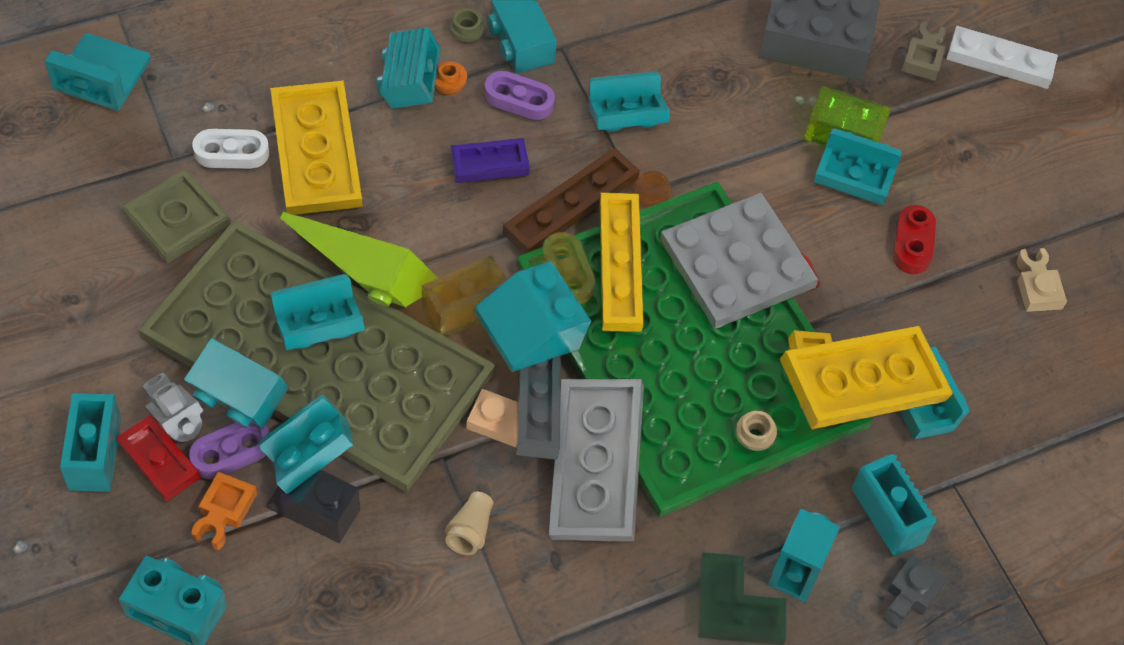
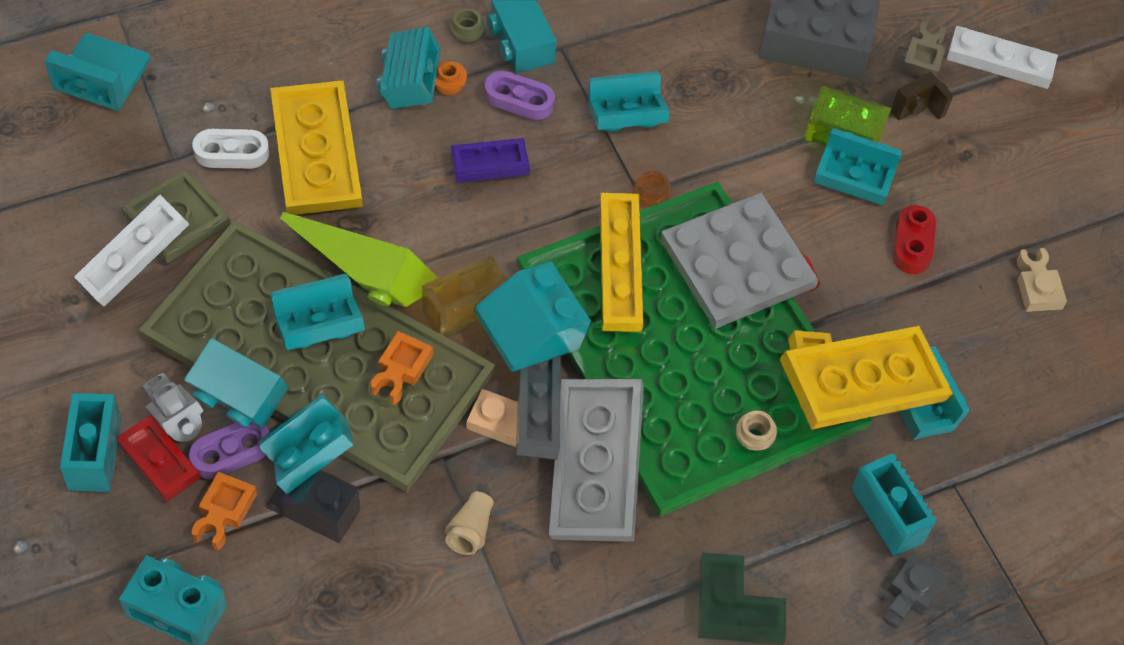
reddish brown plate [503,147,640,254] -> none
clear yellow plate [542,232,595,304] -> none
teal brick [768,509,840,603] -> none
none -> white plate [74,195,190,306]
none -> orange plate [371,331,434,405]
none -> dark brown bracket [890,72,953,121]

